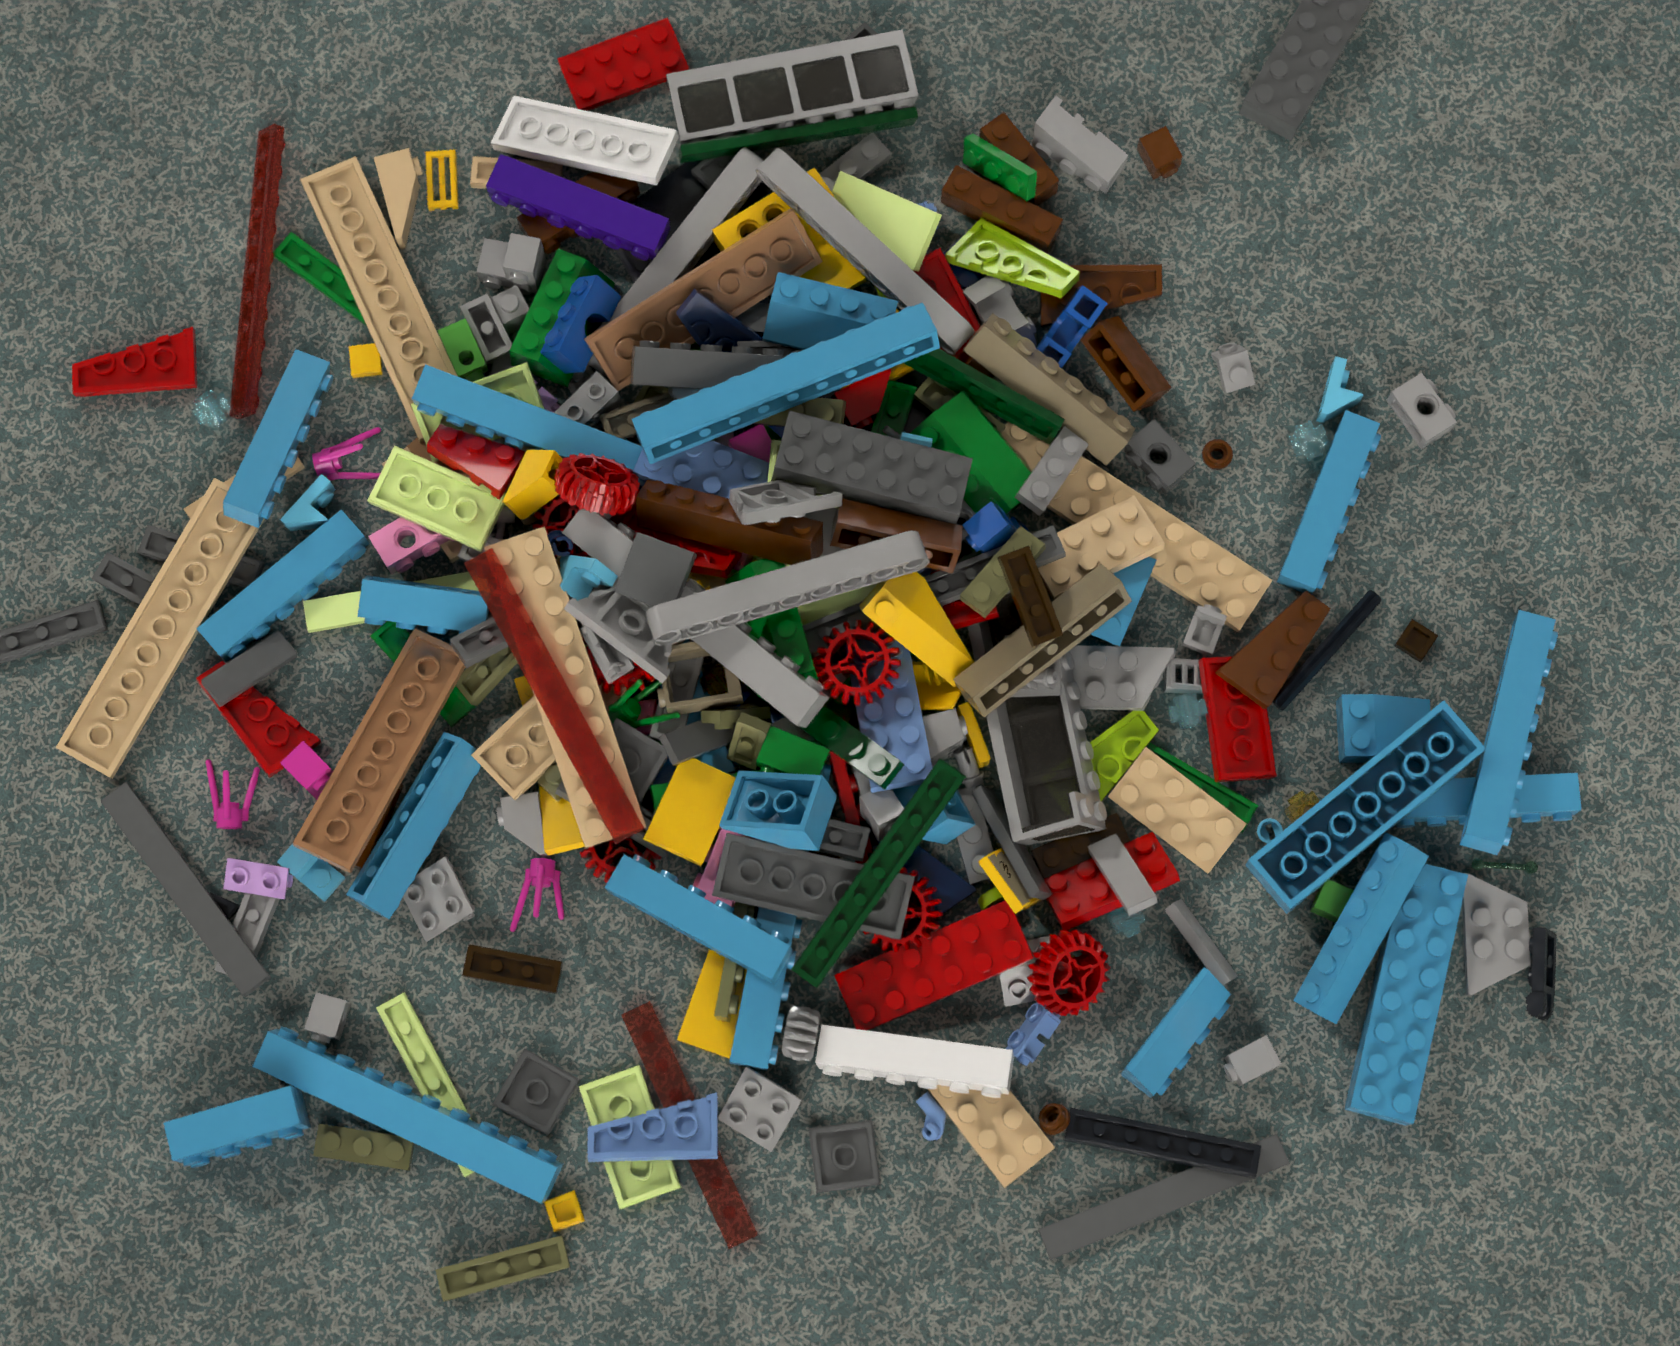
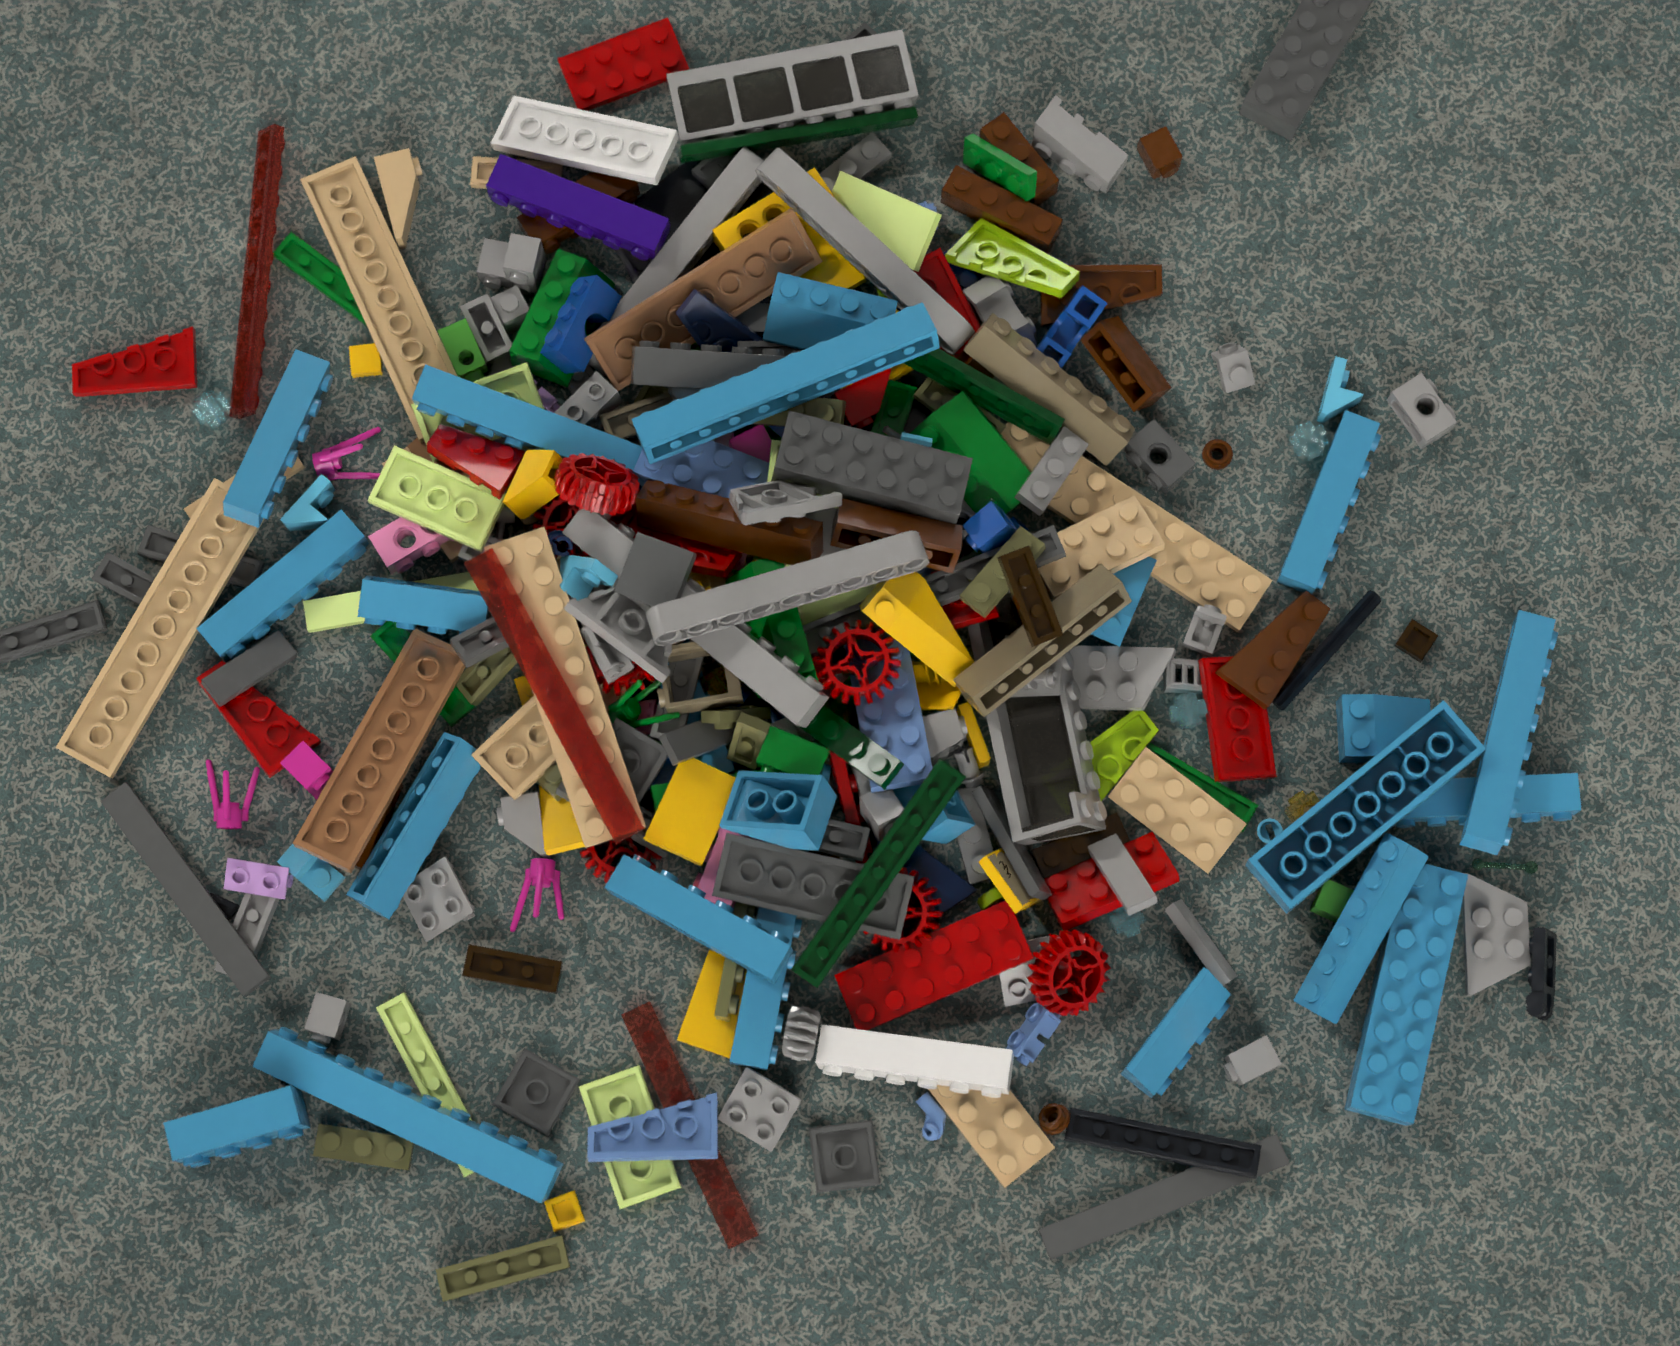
yellow tile [425,149,459,211] -> none

